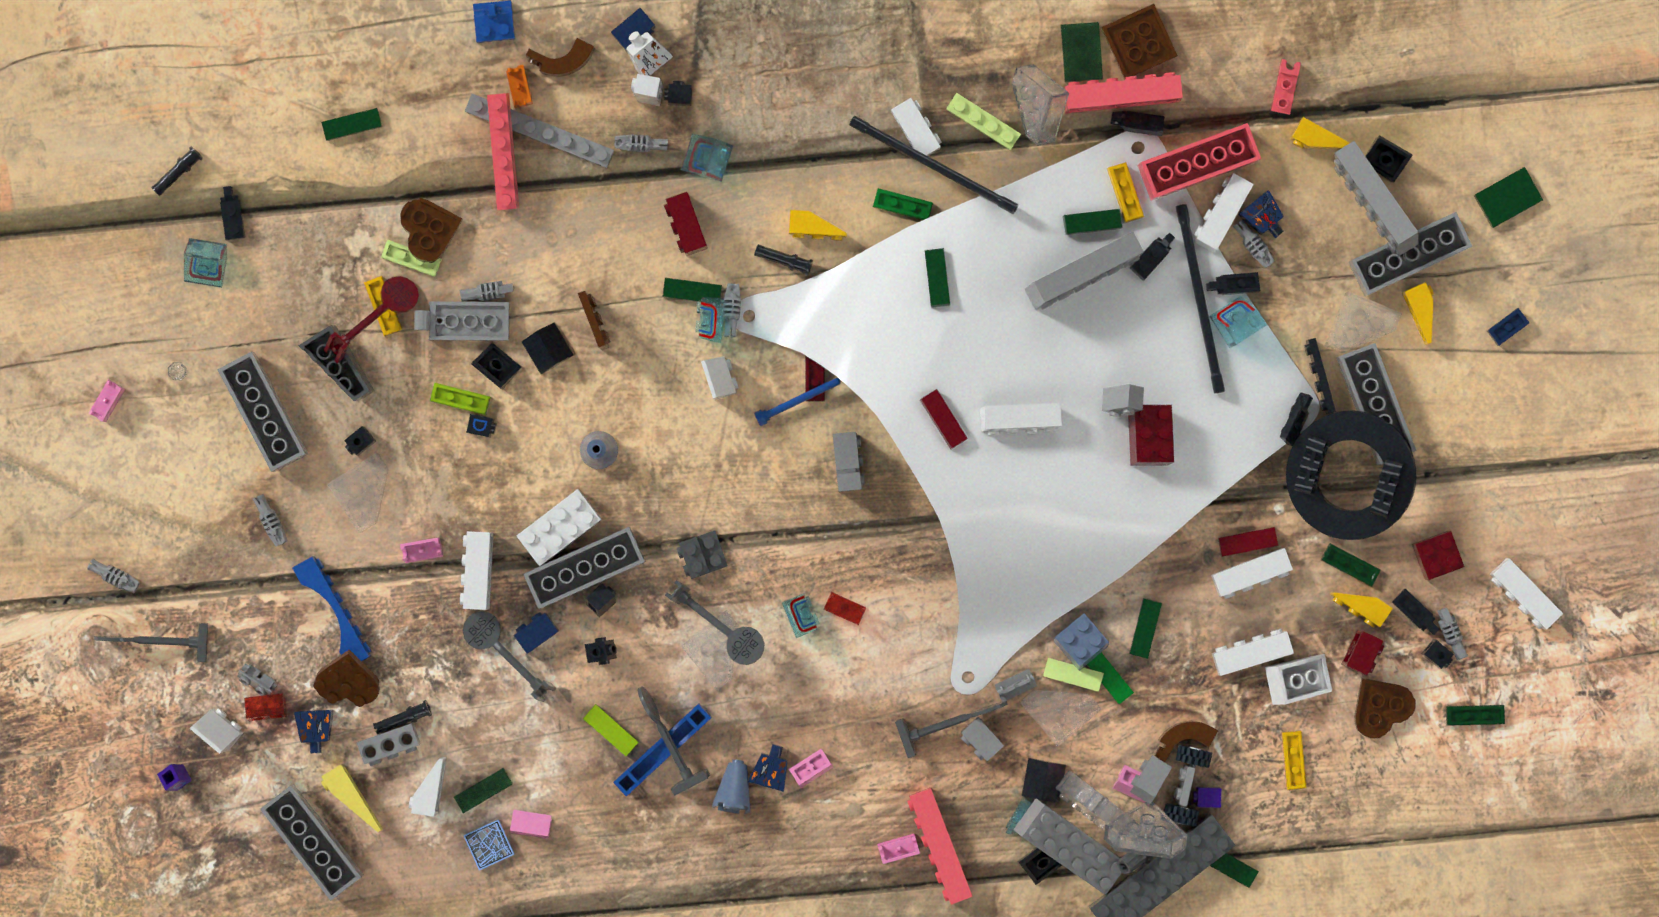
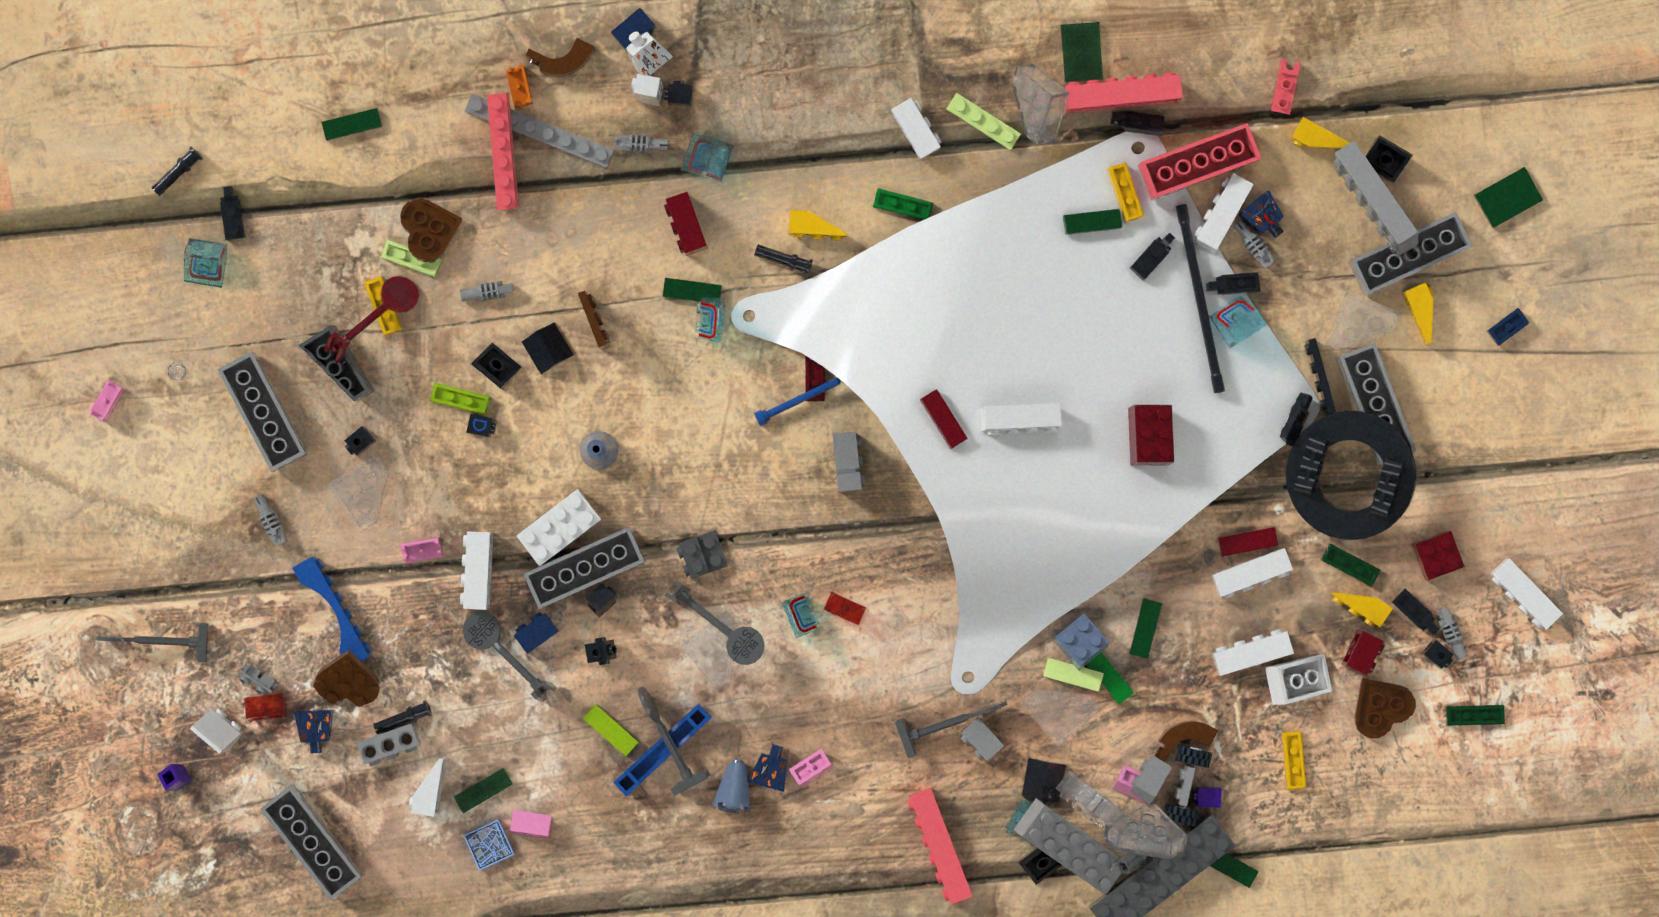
light grey hinge [87,559,140,593] -> none
light yellow slope [321,764,383,832] -> none
light grey hinge [414,301,509,341] -> none
blue hinge [473,0,515,43] -> none
white slope [701,356,739,400] -> none
light grey hinge [723,283,741,338] -> none
black piece [849,116,1018,214] -> none
bright pink hinge [877,833,920,864] -> none
dark green tile [924,248,950,308] -> none
light grey hinge [995,669,1037,702] -> none
light grey brick [1025,232,1144,310] -> none
reddish brown plate [1101,4,1178,80] -> none
light grey brick [1102,384,1144,417] -> none

